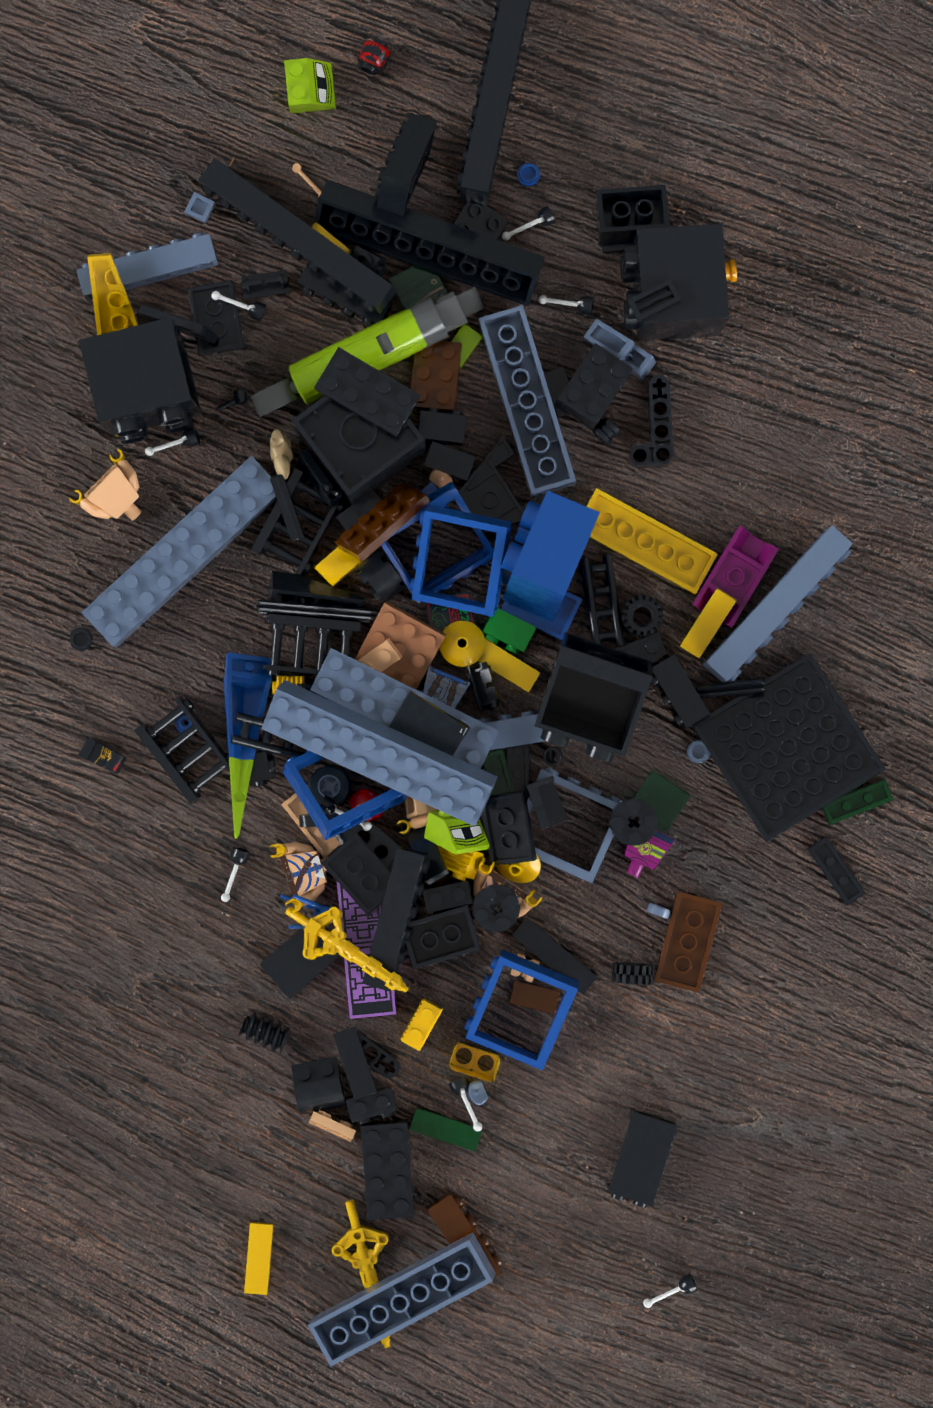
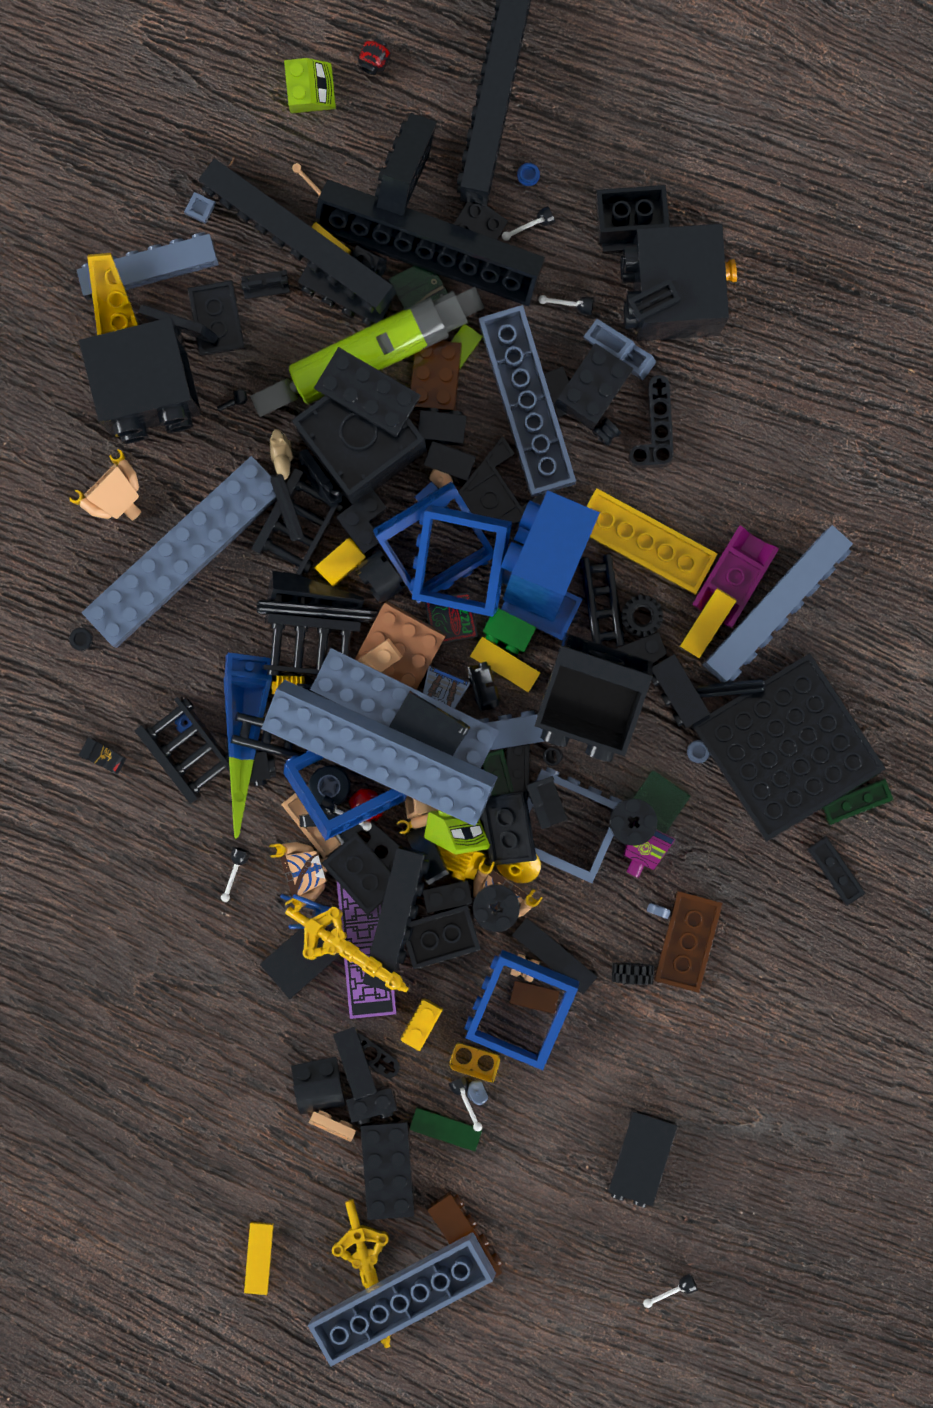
hinge [145,427,200,456] -> none
hinge [211,291,266,322] -> none
black piece [238,1011,290,1055] -> none
reddish brown plate [335,482,430,562] -> none
yellow dish [440,621,485,667] -> none

